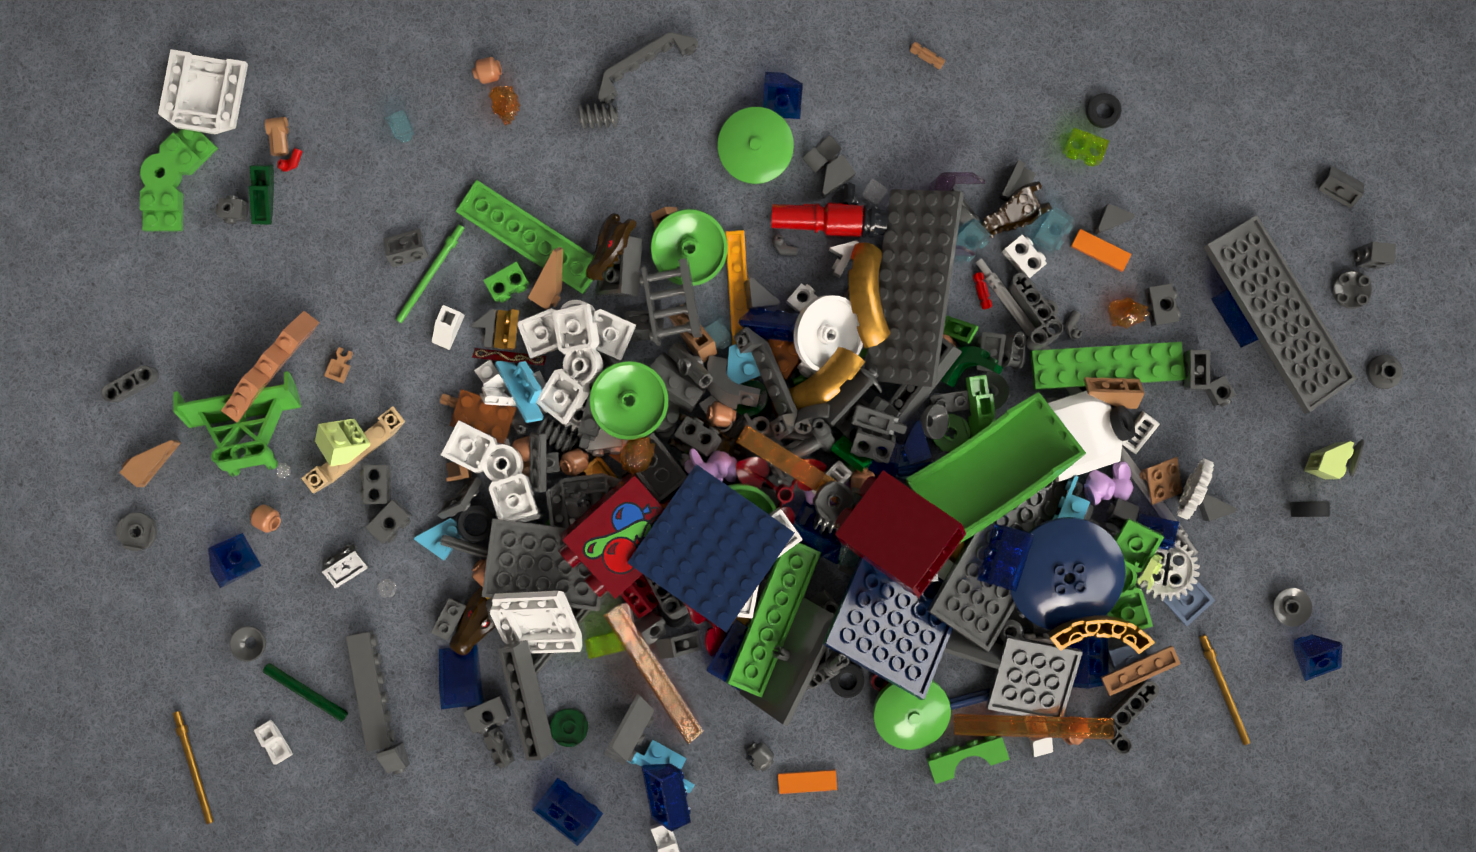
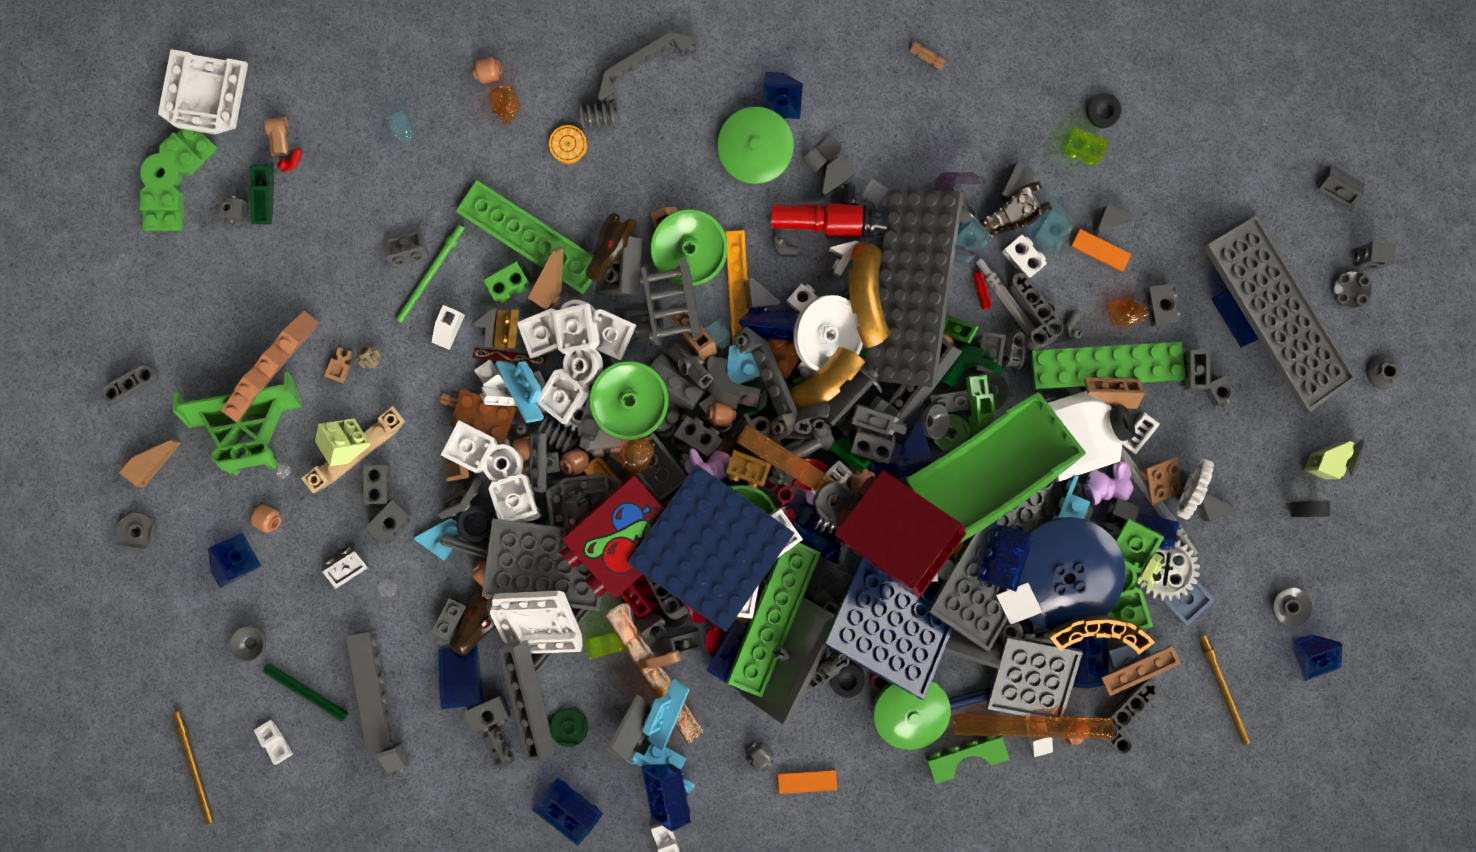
none -> dark tan gear [355,345,381,369]
none -> light orange tile [549,125,587,164]
none -> medium azure bracket [642,679,689,750]
none -> medium nougat beam [645,650,681,669]
none -> pearl gold bracket [725,450,771,489]
none -> white sticker [996,583,1042,624]

